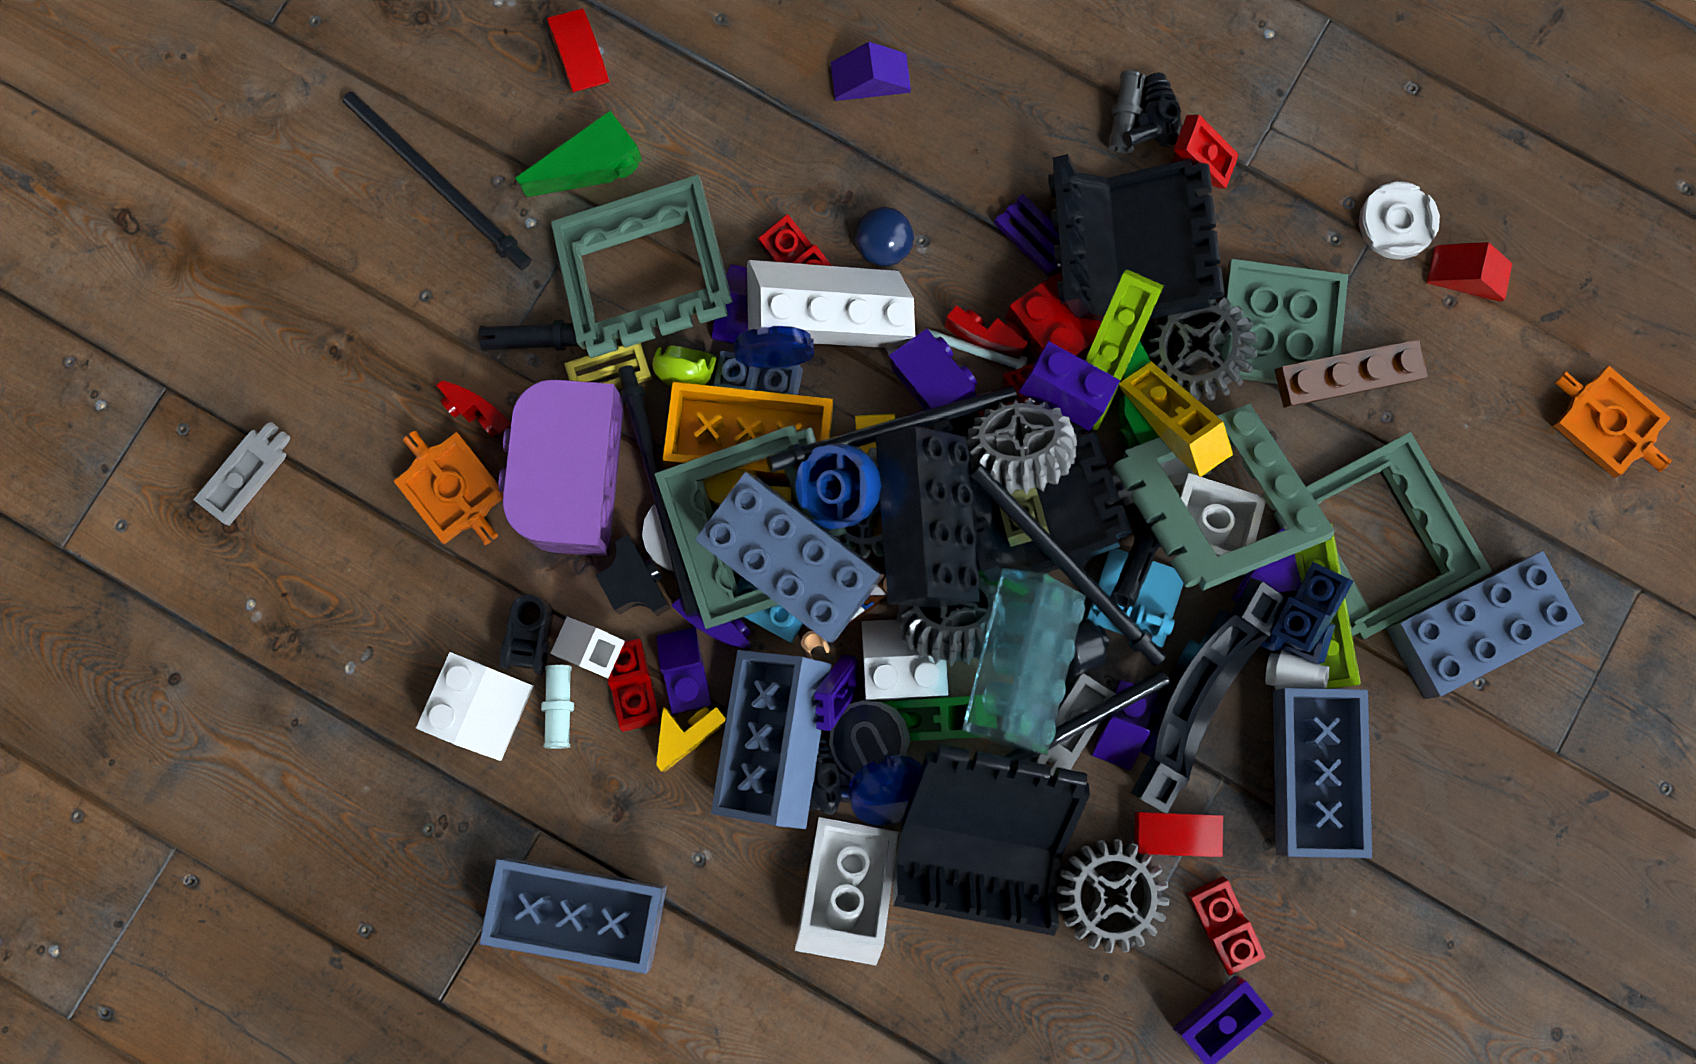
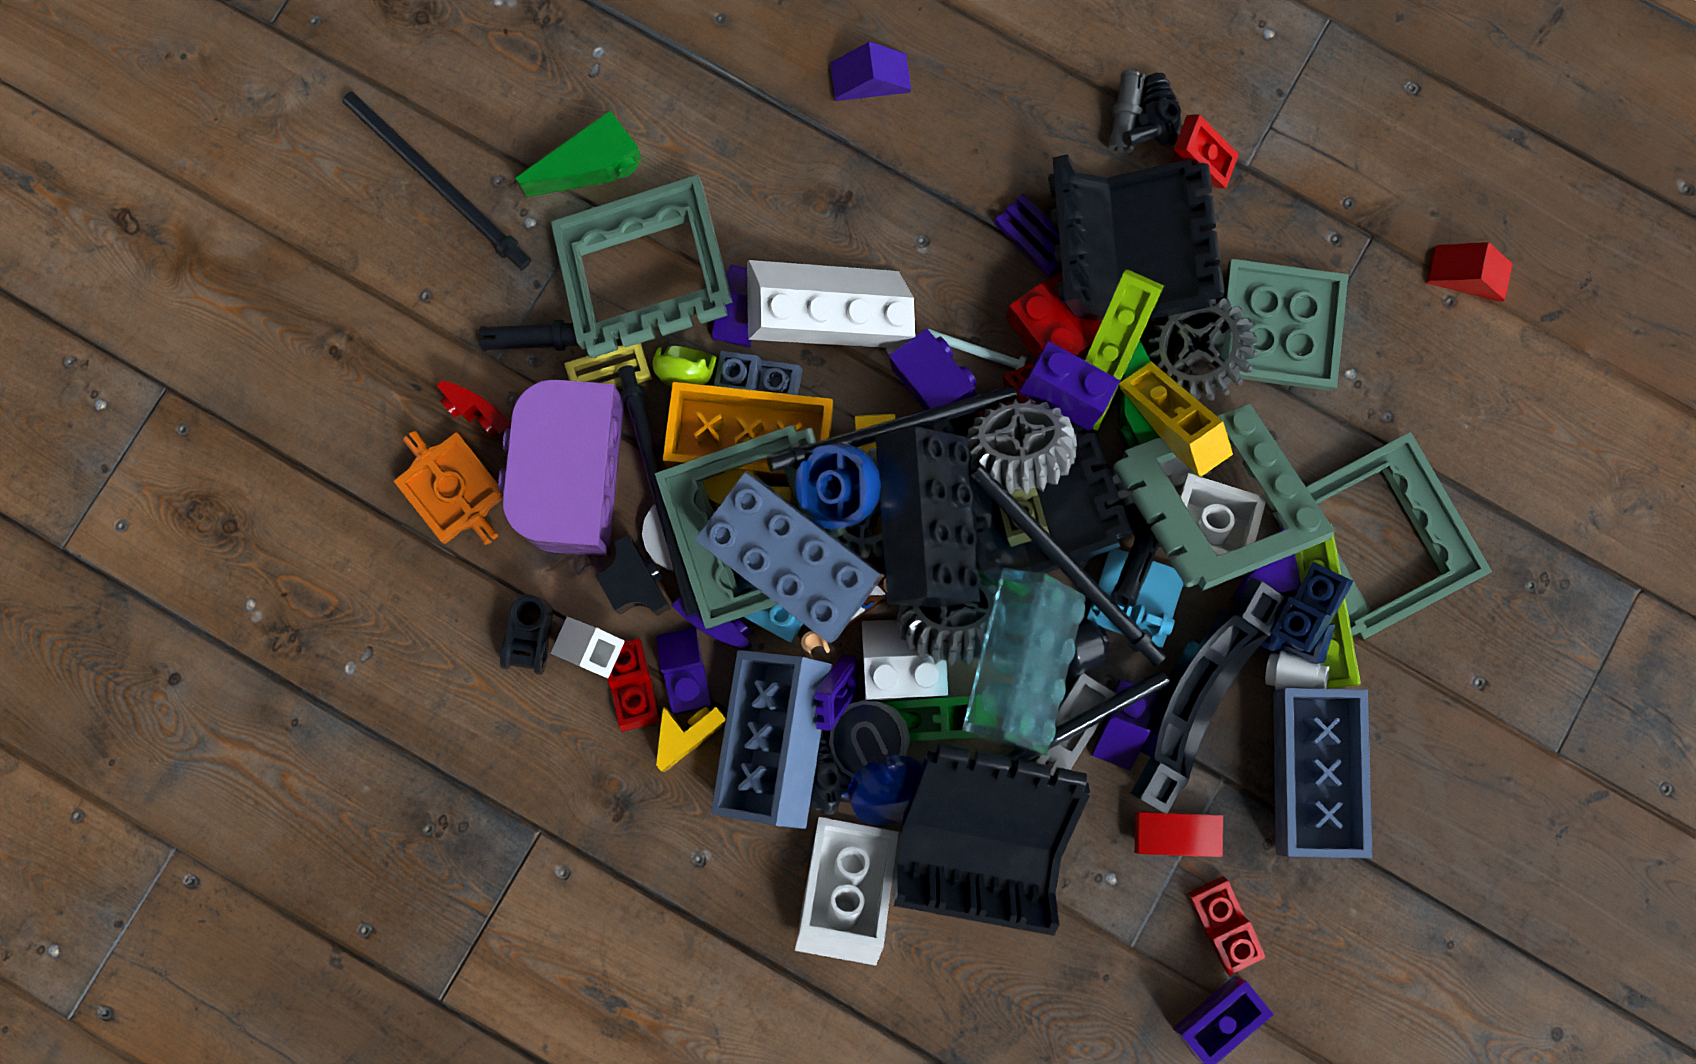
light grey hinge [193,422,290,526] -> none
white slope [416,652,534,761] -> none
sand blue brick [480,857,667,974] -> none
light aqua pin [541,665,574,749] -> none
red slope [546,8,610,94] -> none
clear blue tile [734,326,815,369] -> none
red slope [756,214,832,266] -> none
dark blue hair [853,206,915,267] -> none
red slope [945,305,1028,358] -> none
light grey gear [1056,839,1170,953] -> none
plate [1274,339,1428,408] -> none
white tile [1359,181,1440,260] -> none
sand blue brick [1386,551,1584,699] -> none
orange plate [1553,366,1672,478] -> none

